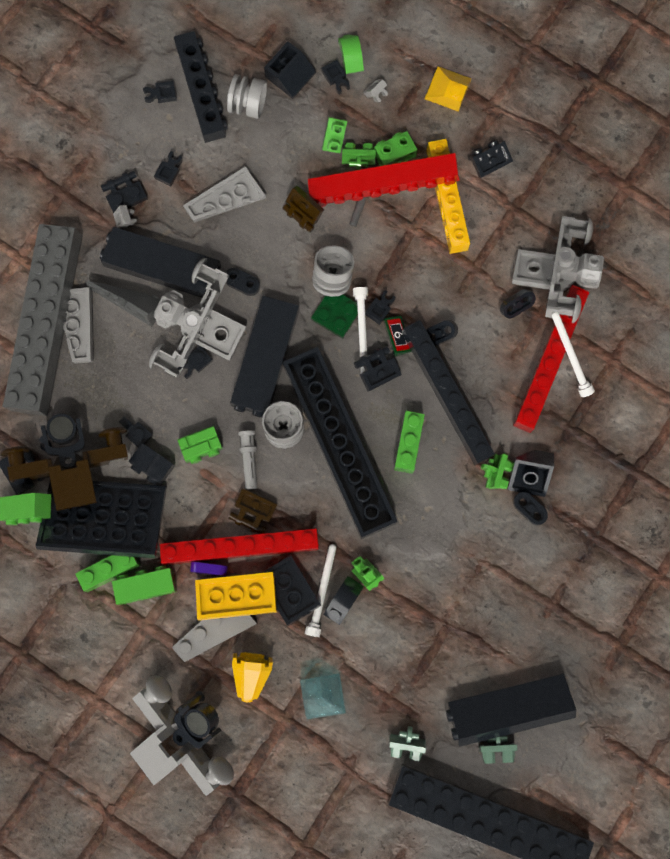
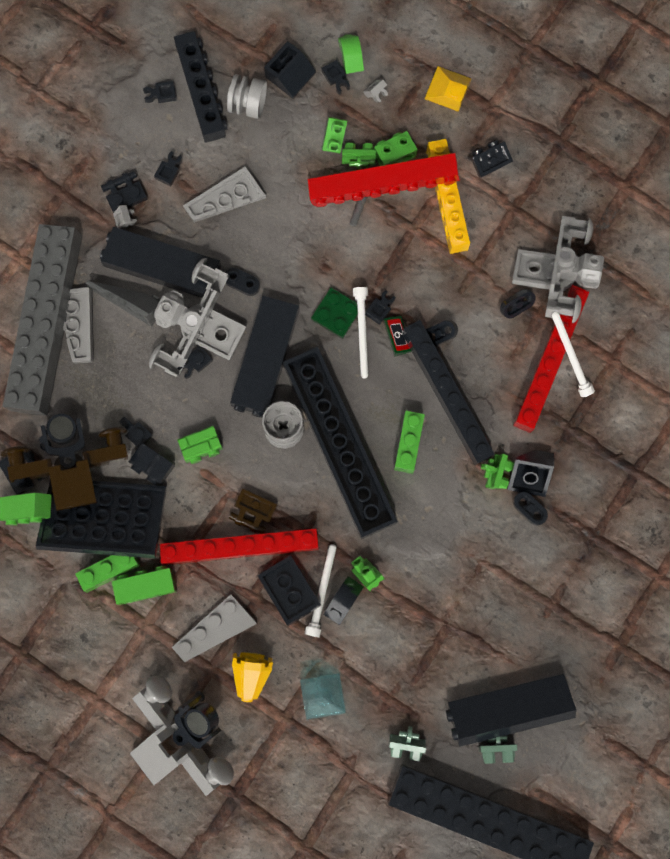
dark purple beam [190,562,228,576] -> none
yellow plate [195,572,277,620] -> none
light grey pin [238,430,257,490] -> none
dark brown plate [282,186,325,233] -> none
light grey wheel [312,245,354,297] -> none
black plate [354,346,402,392] -> none

